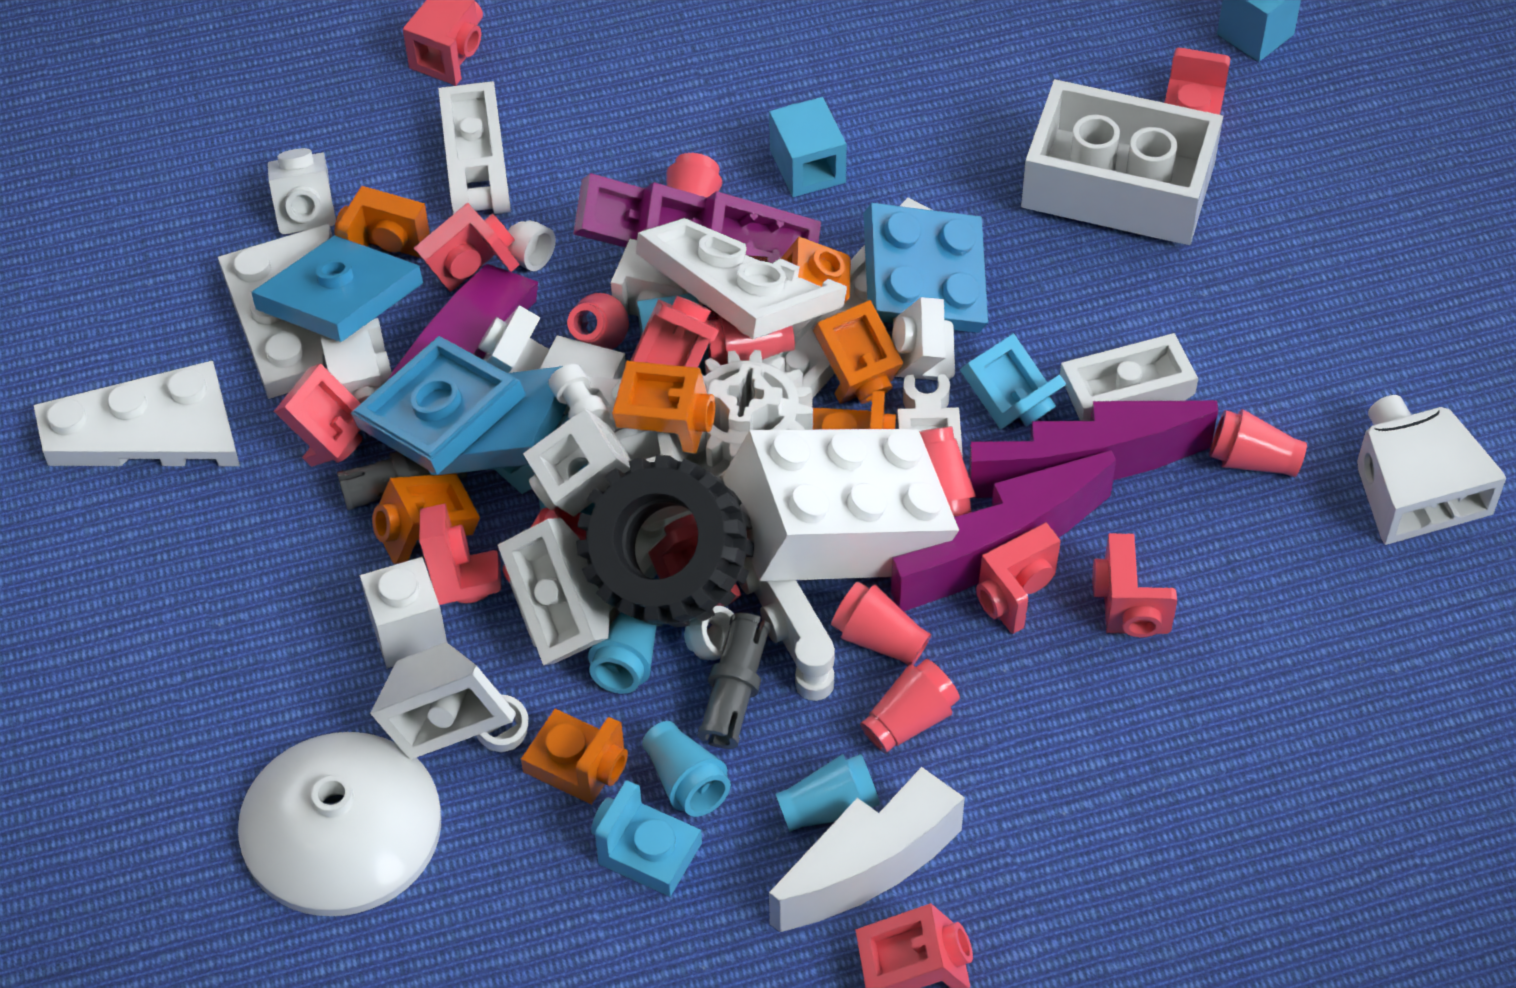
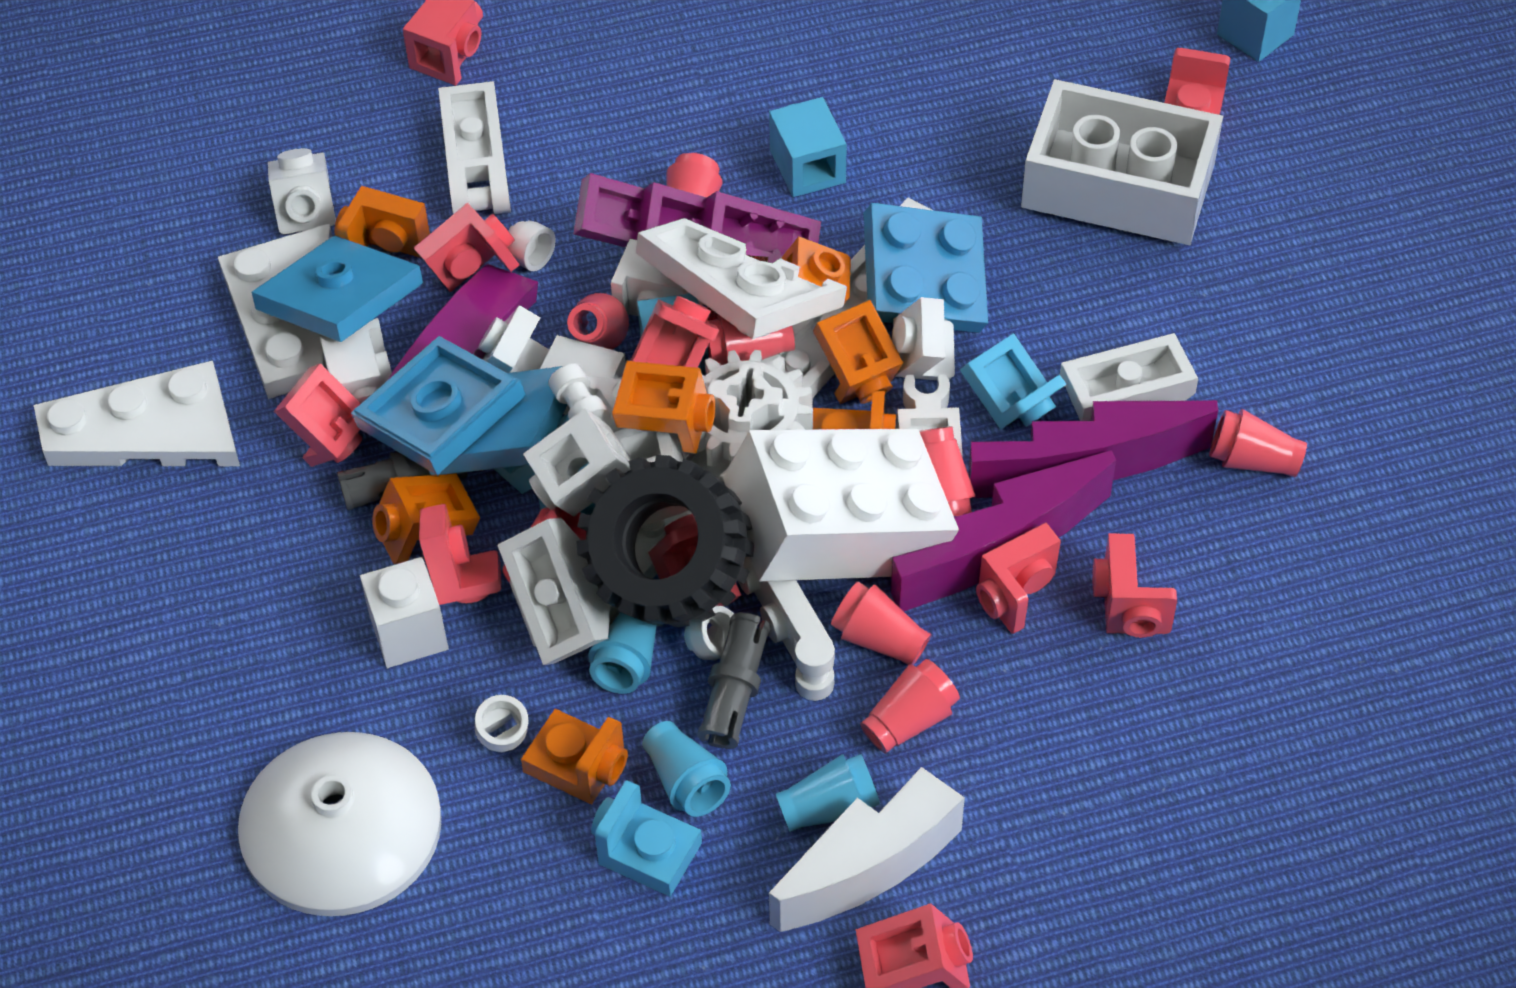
white slope [370,642,516,760] -> none
white torso [1357,395,1506,545] -> none

